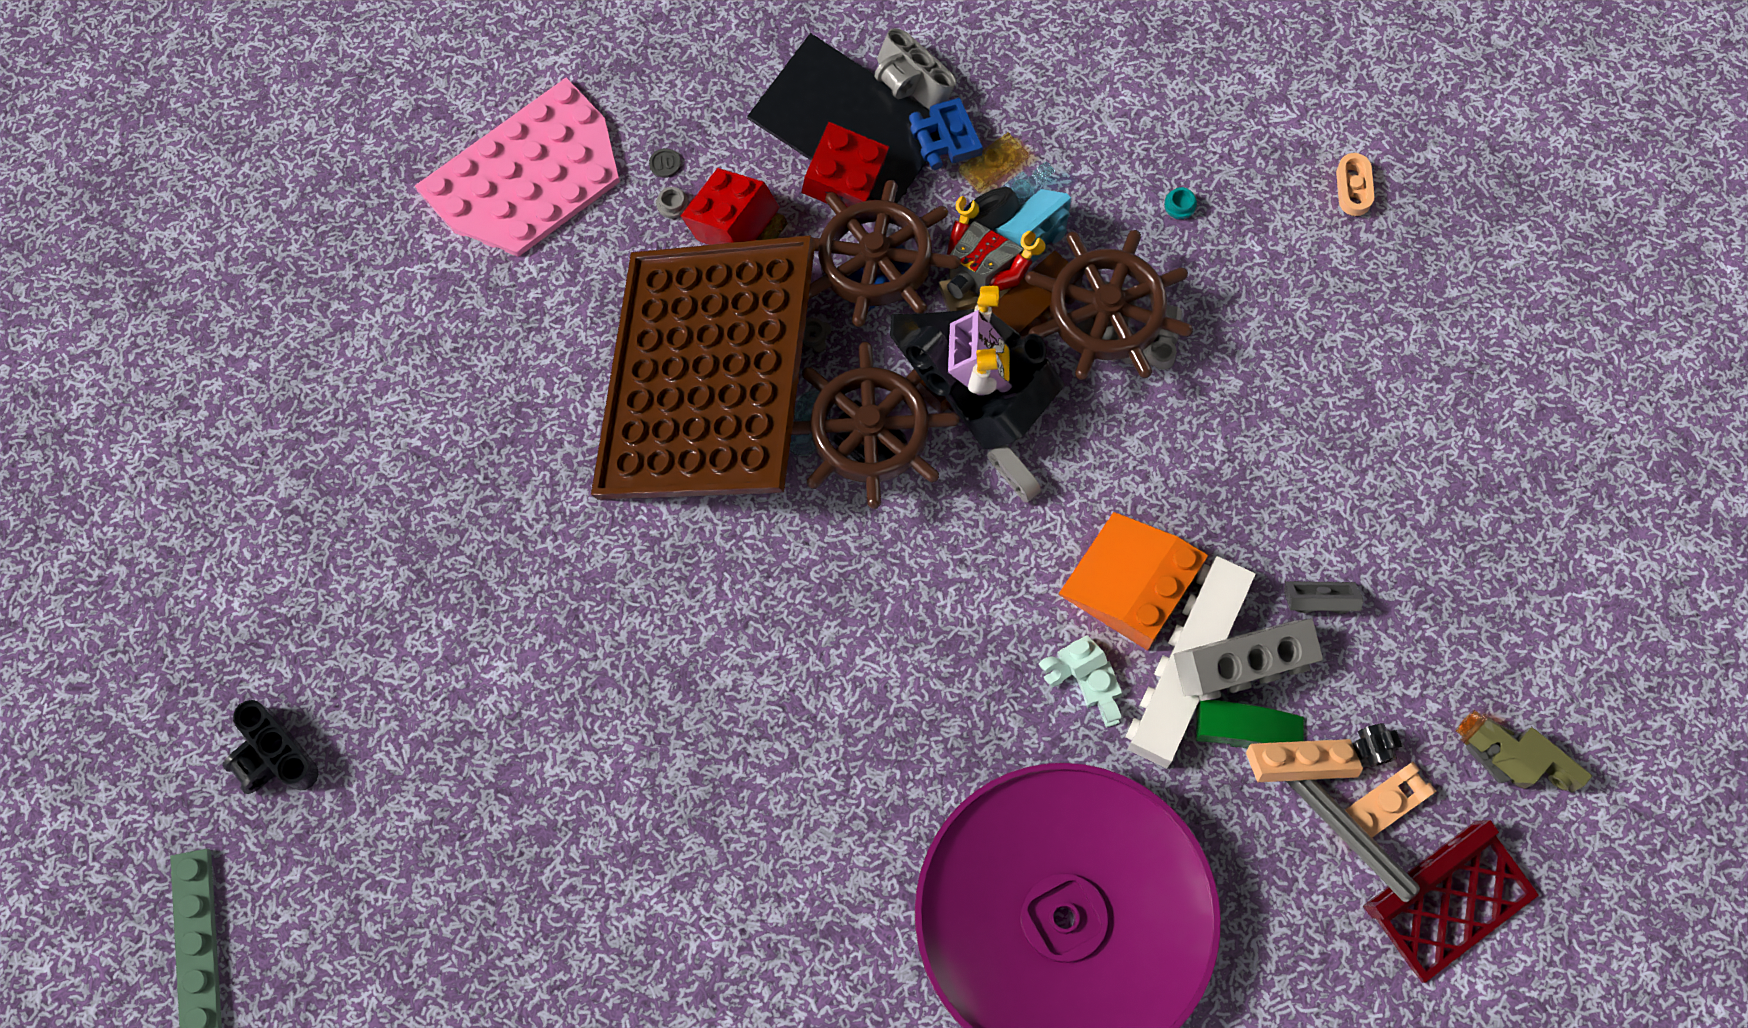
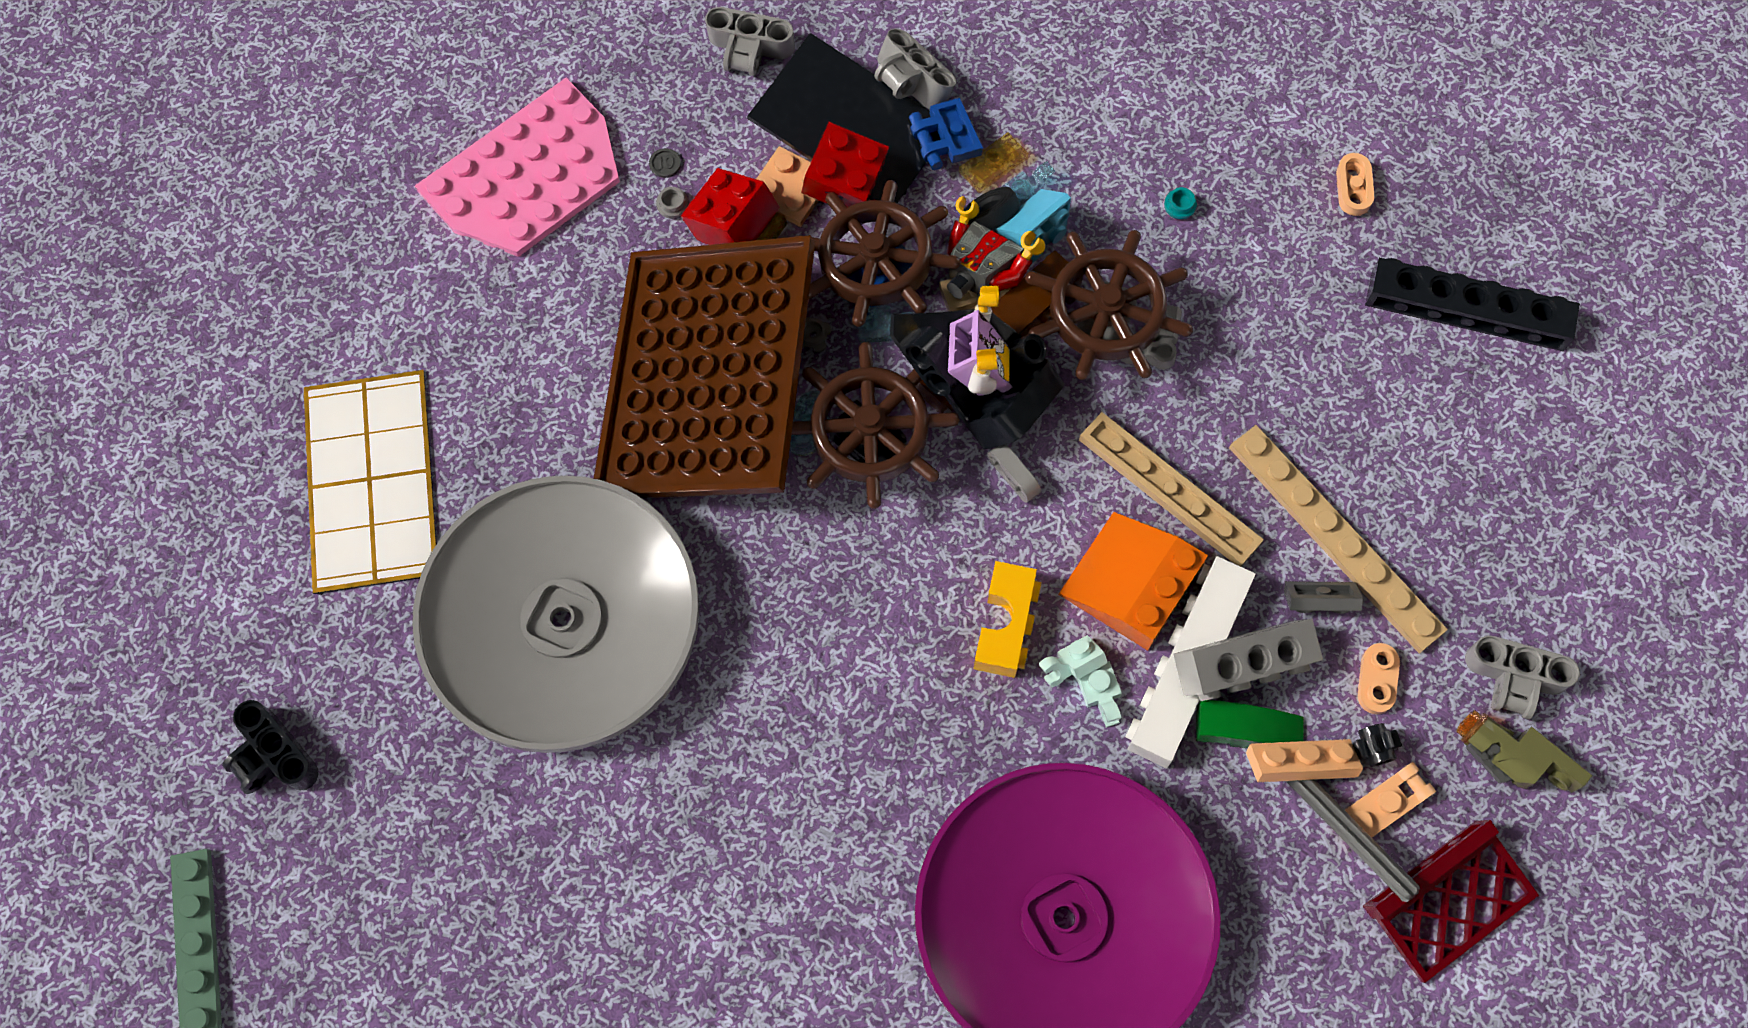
none -> white piece [304,370,437,595]
none -> light grey dish [412,475,699,753]
none -> light grey piece [705,7,795,77]
none -> light nougat plate [756,146,819,227]
none -> clear light blue plate [858,305,914,343]
none -> yellow arch [973,561,1042,678]
none -> tan plate [1079,412,1264,567]
none -> tan plate [1229,425,1448,654]
none -> light nougat plate [1357,643,1400,715]
none -> black brick [1365,257,1580,352]
none -> light grey piece [1465,635,1580,720]

